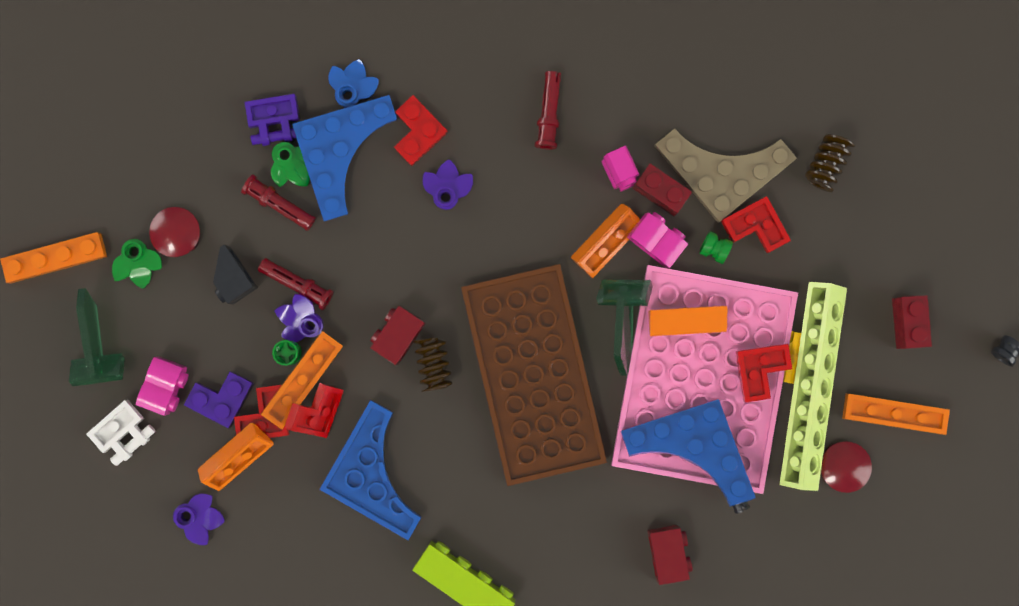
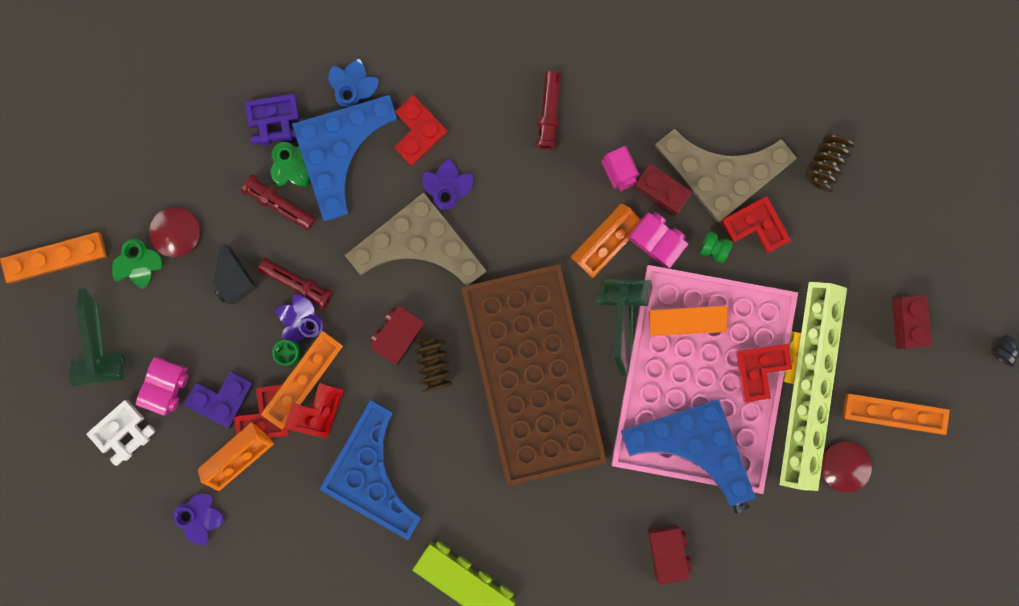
none -> dark tan plate [345,193,487,286]

